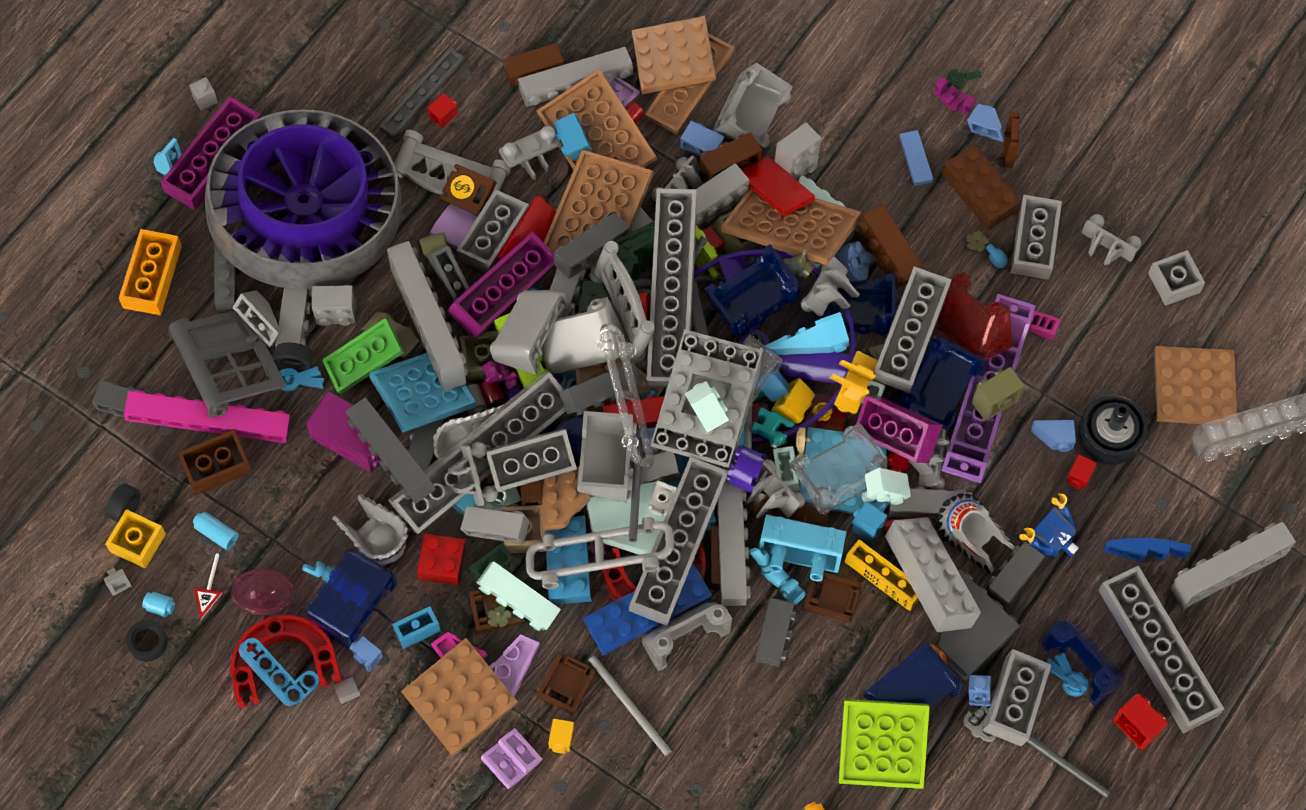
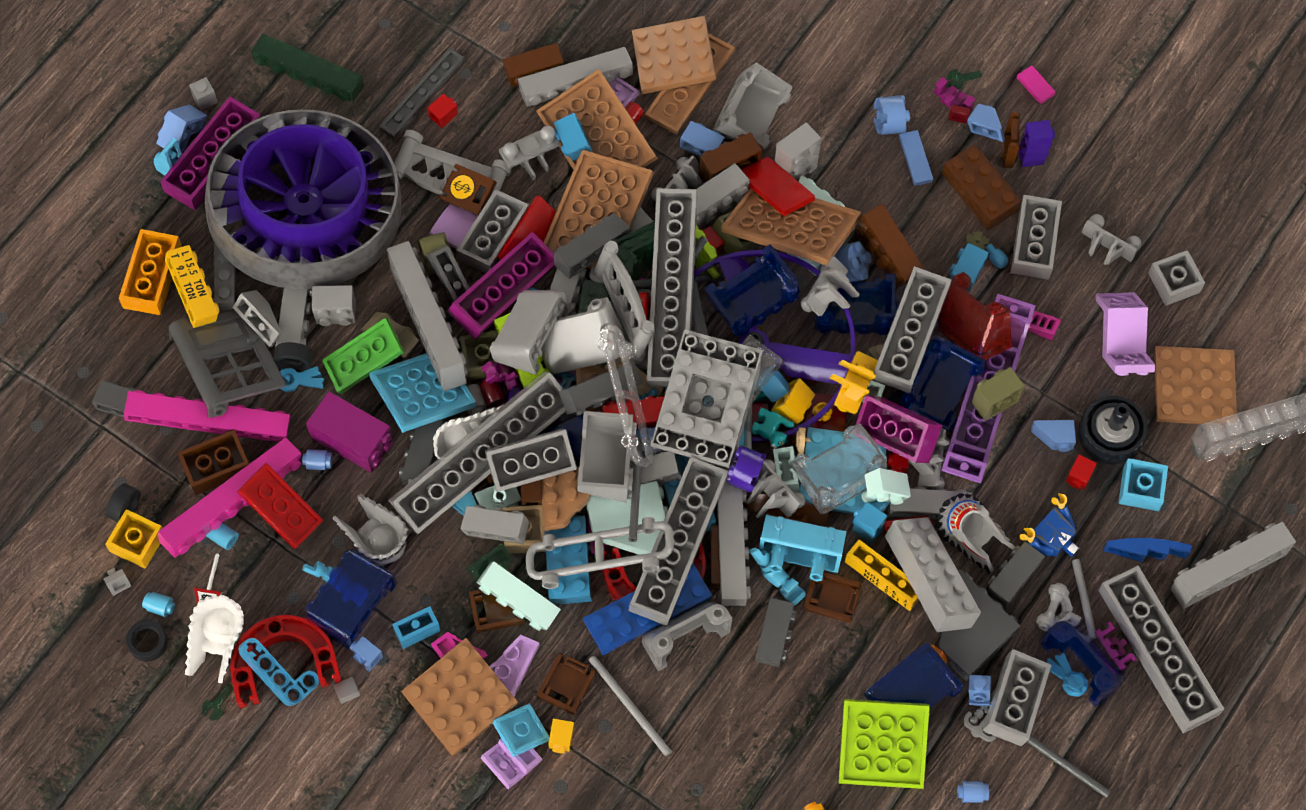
clear pink dish [231,569,294,615] -> none
dark grey brick [345,397,435,504] -> none
red brick [417,534,466,586] -> none
light grey piece [448,442,498,506] -> none
olive plant [487,605,512,627] -> none
white brick [648,481,677,516] -> none
light aqua brick [685,381,729,433] -> none
medium azure wedge [765,312,849,355] -> none
olive animal [780,249,815,279] -> none
red brick [1112,693,1168,751] -> none
none -> medium blue brick [156,104,208,153]
none -> dark pink brick [158,437,302,558]
none -> yellow brick [165,245,219,328]
none -> white piece [185,595,244,683]
none -> clear green bar [202,684,234,721]
none -> red tile [237,463,323,549]
none -> clear green brick [251,33,364,103]
none -> medium blue brick [302,449,333,470]
none -> medium azure tile [493,703,550,757]
none -> medium blue brick [874,95,910,135]
none -> dark red tile [948,105,970,124]
none -> dark azure brick [948,243,989,292]
none -> medium blue brick [957,781,989,803]
none -> dark pink tile [1017,65,1055,104]
none -> dark purple brick [1018,120,1055,167]
none -> light grey piece [1036,583,1081,632]
none -> light grey bar [1072,559,1097,639]
none -> magenta piece [1095,622,1138,671]
none -> lavender bracket [1096,292,1155,376]
none -> medium azure brick [1118,458,1168,511]

